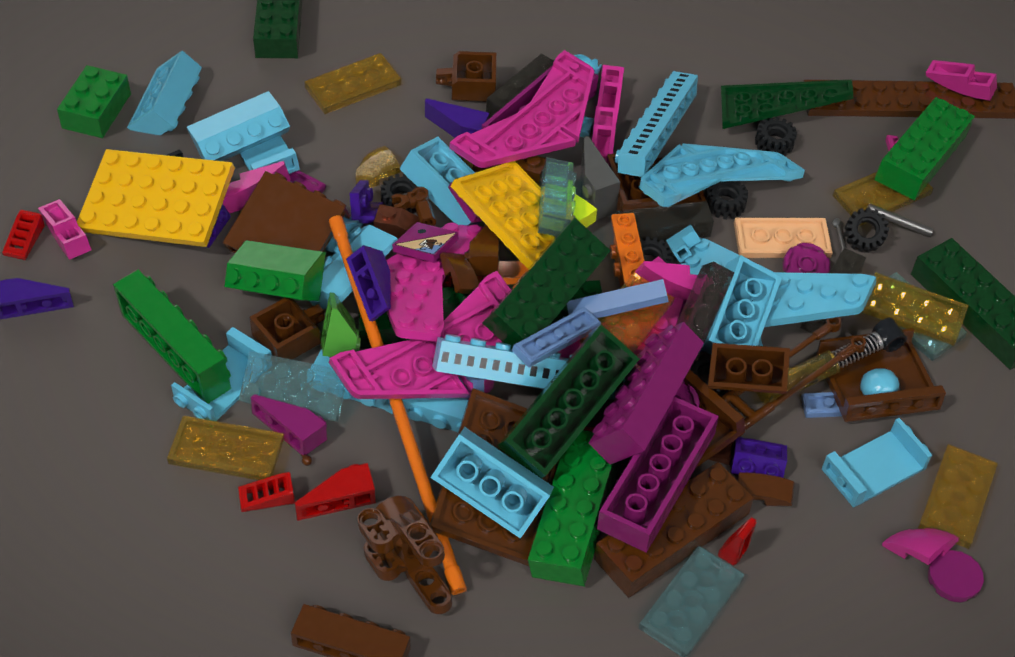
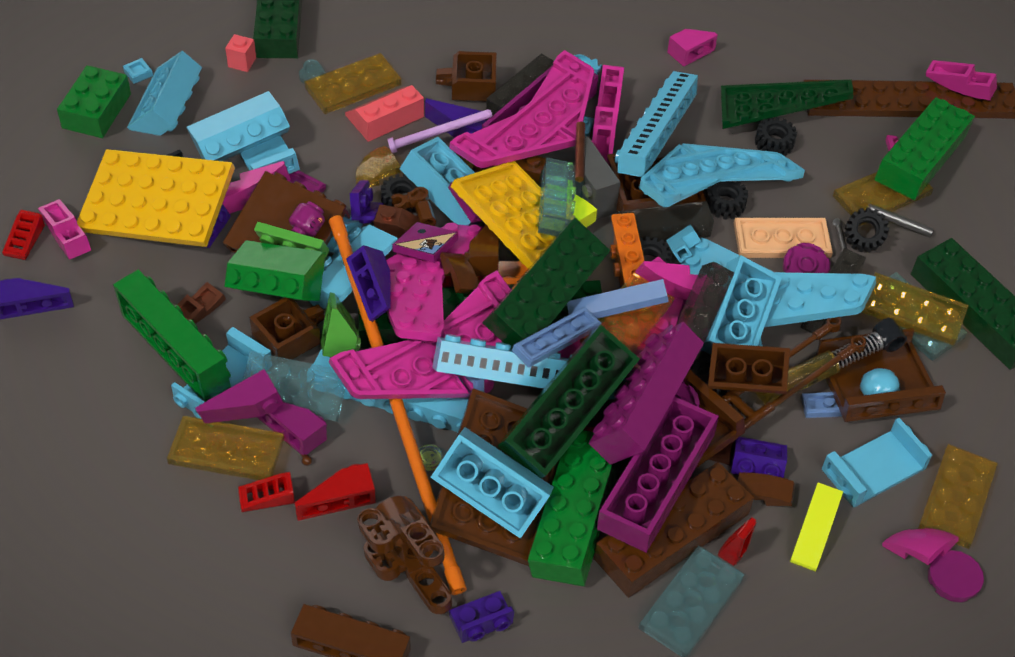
none -> medium azure tile [123,58,153,84]
none -> copper slope [177,282,226,323]
none -> magenta slope [195,369,284,423]
none -> coral brick [225,34,256,72]
none -> bright green plate [254,221,329,258]
none -> magenta head [289,201,325,237]
none -> clear light blue tile [299,59,326,84]
none -> coral slope [345,85,424,142]
none -> lavender bar [387,109,493,154]
none -> clear light blue tile [419,444,442,471]
none -> dark purple bracket [449,591,514,643]
none -> copper bar [575,121,585,182]
none -> dark pink slope [667,29,718,67]
none -> neon yellow slope [790,483,843,572]

